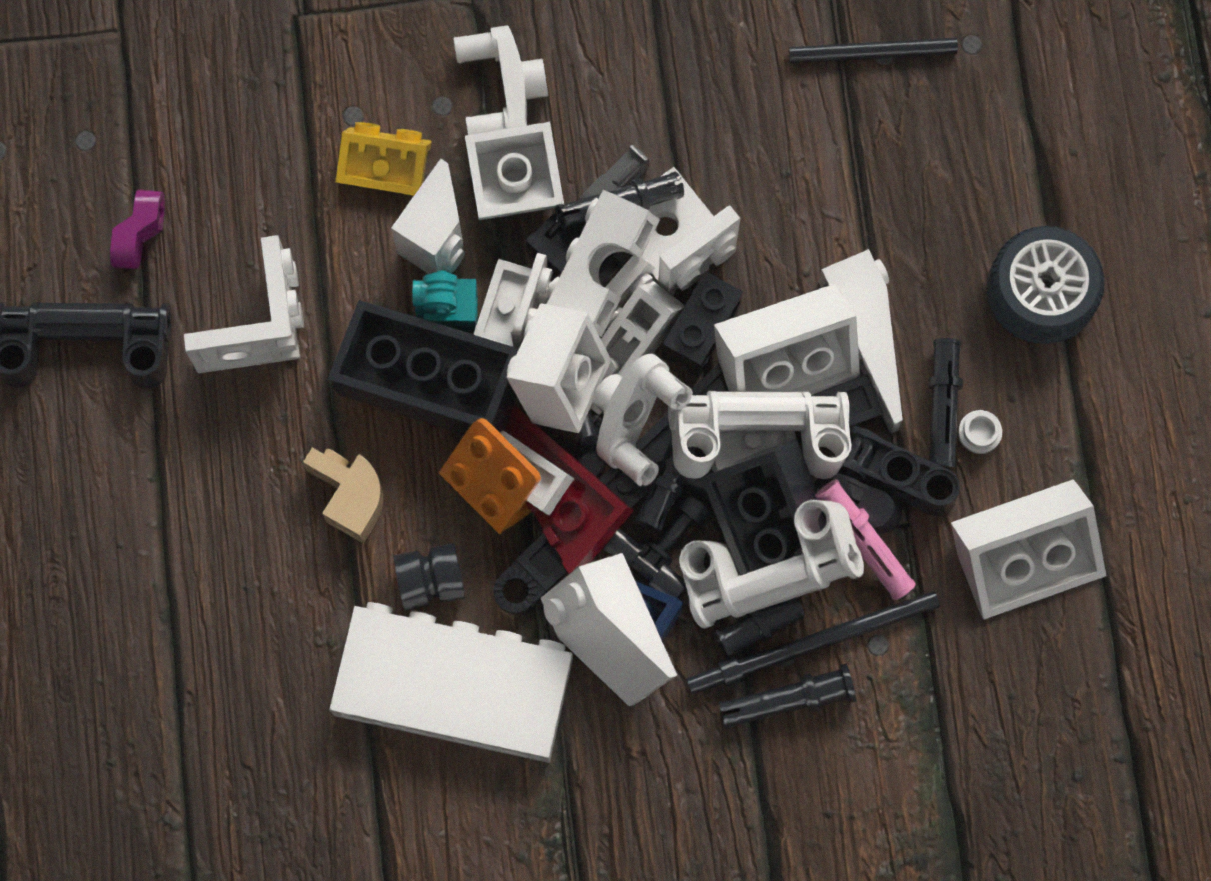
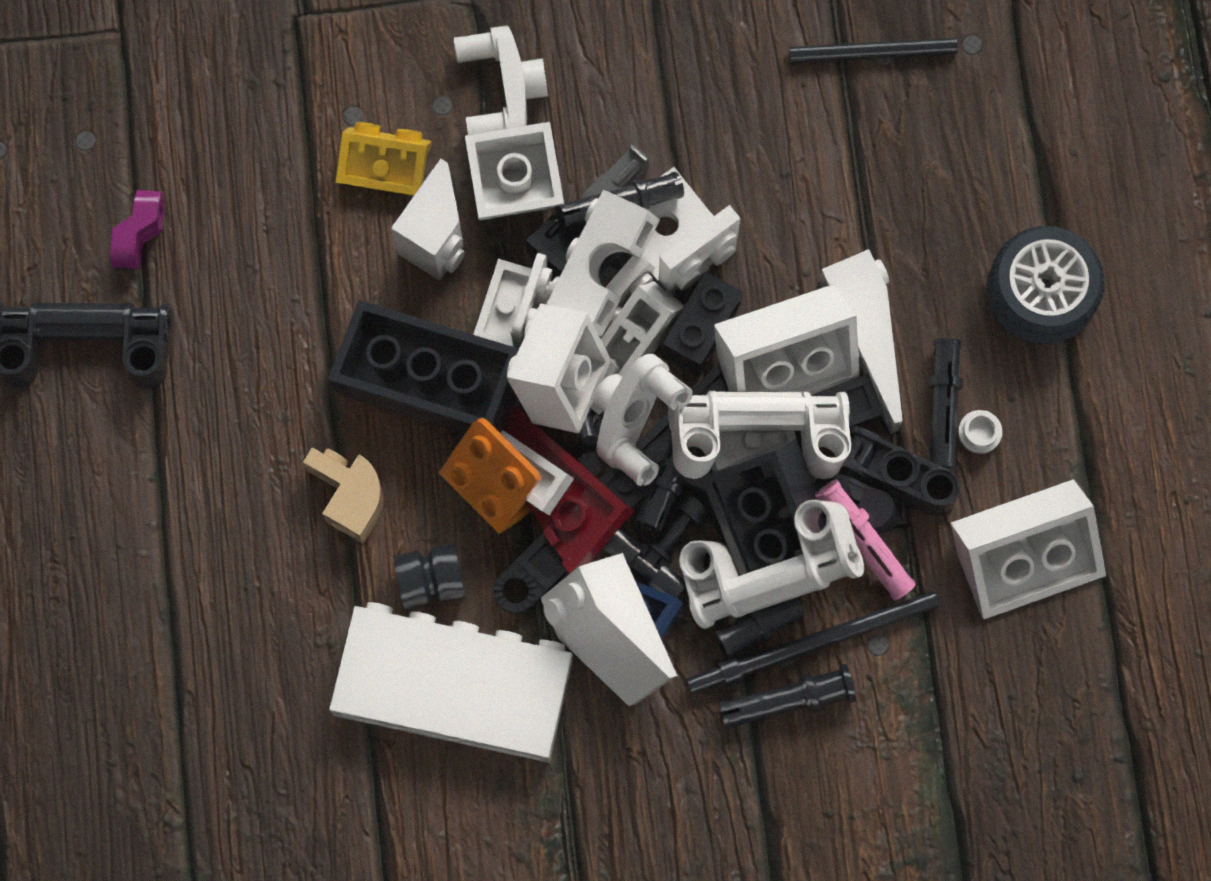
white bracket [184,235,304,373] -> none
teal brick [413,270,478,332] -> none

